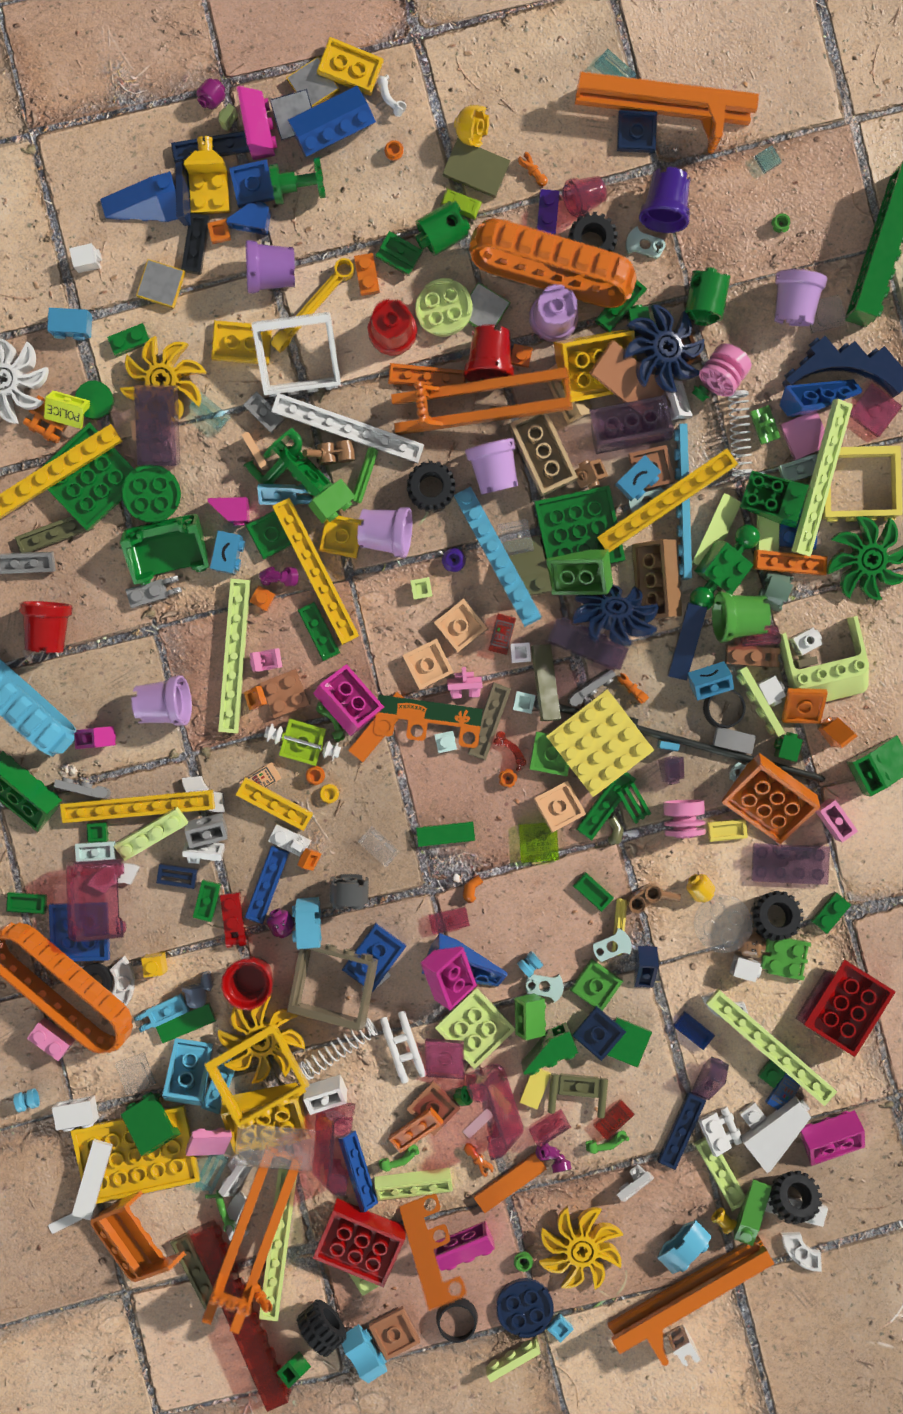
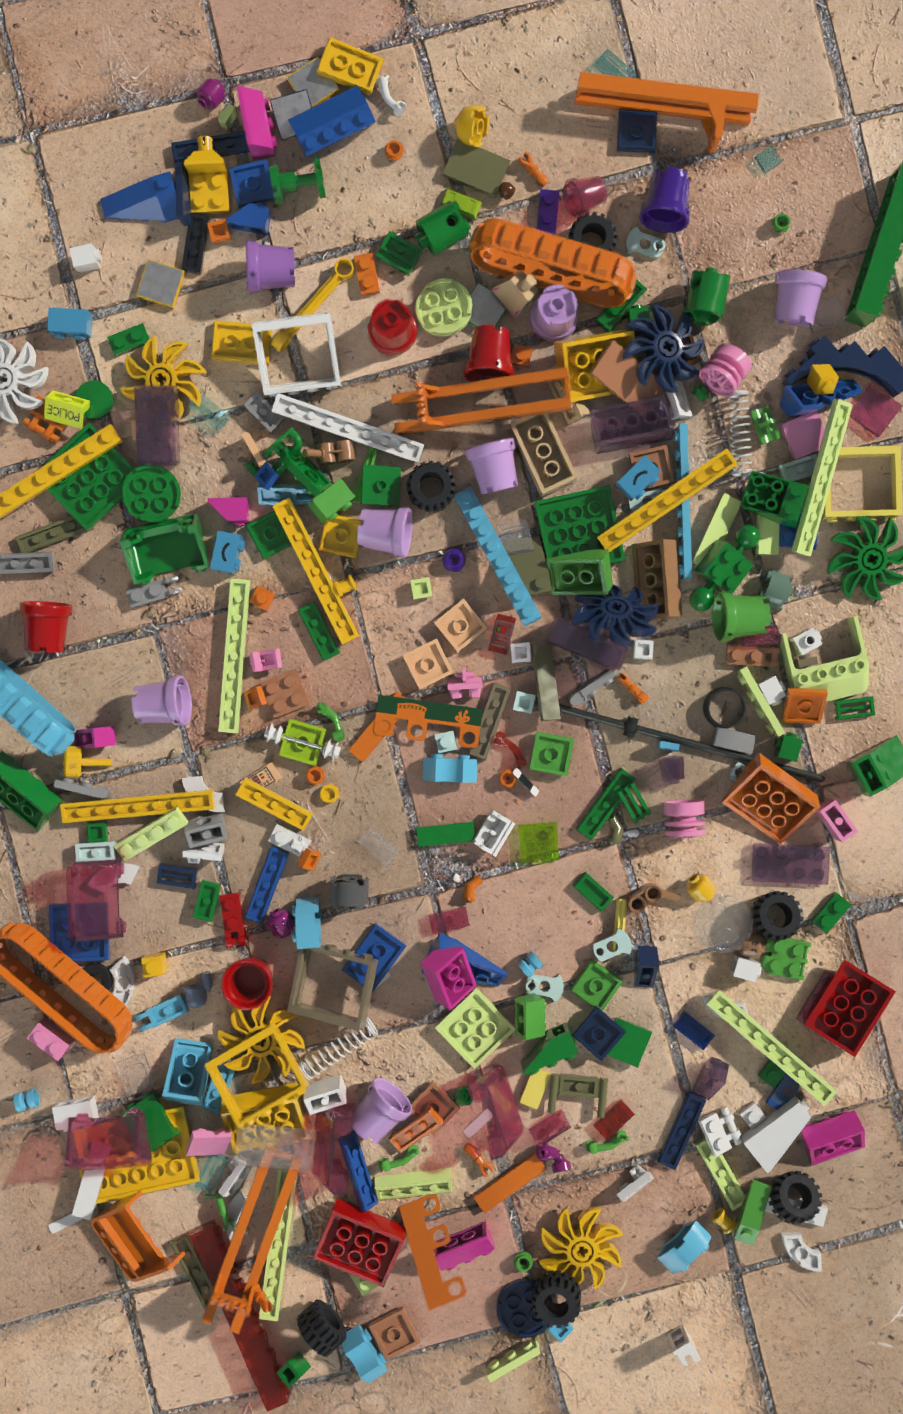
green tile [6,892,47,914] -> none
green tile [156,1003,217,1043] -> none
magenta arm [259,567,298,586] -> none
dark pink slope [313,664,384,736] -> none
white piece [380,1011,427,1083] -> none
orange tile [388,363,465,387] -> none
clear pink tile [425,1038,465,1079] -> none
black tyre [436,1298,478,1343] -> none
light nougat plate [534,781,586,833] -> none
light yellow plate [546,689,654,797] -> none
medium nougat brick [574,459,608,489] -> none
orange piece [607,1235,775,1366] -> none
dark blue tile [668,602,707,681] -> none
dark azure brick [688,661,734,701] -> none
light yellow tile [707,819,748,842] -> none
orange tile [753,550,828,576] -> none
orange slope [817,717,858,748] -> none
none -> yellow piece [63,746,111,778]
none -> clear pink windscreen [65,1108,152,1171]
none -> blue plate [254,462,280,490]
none -> yellow bush [333,574,358,597]
none -> lavender piece [349,1078,413,1144]
none -> green plate [360,465,401,506]
none -> medium azure brick [423,754,477,783]
none -> white hinge [472,809,515,857]
none -> tan torso [491,270,538,318]
none -> reddish brown hinge [499,182,516,200]
none -> sticker [513,768,539,797]
none -> black tyre [532,1270,581,1328]
none -> white tile [632,639,653,660]
none -> yellow brick [807,364,839,395]
none -> green tile [834,696,875,720]

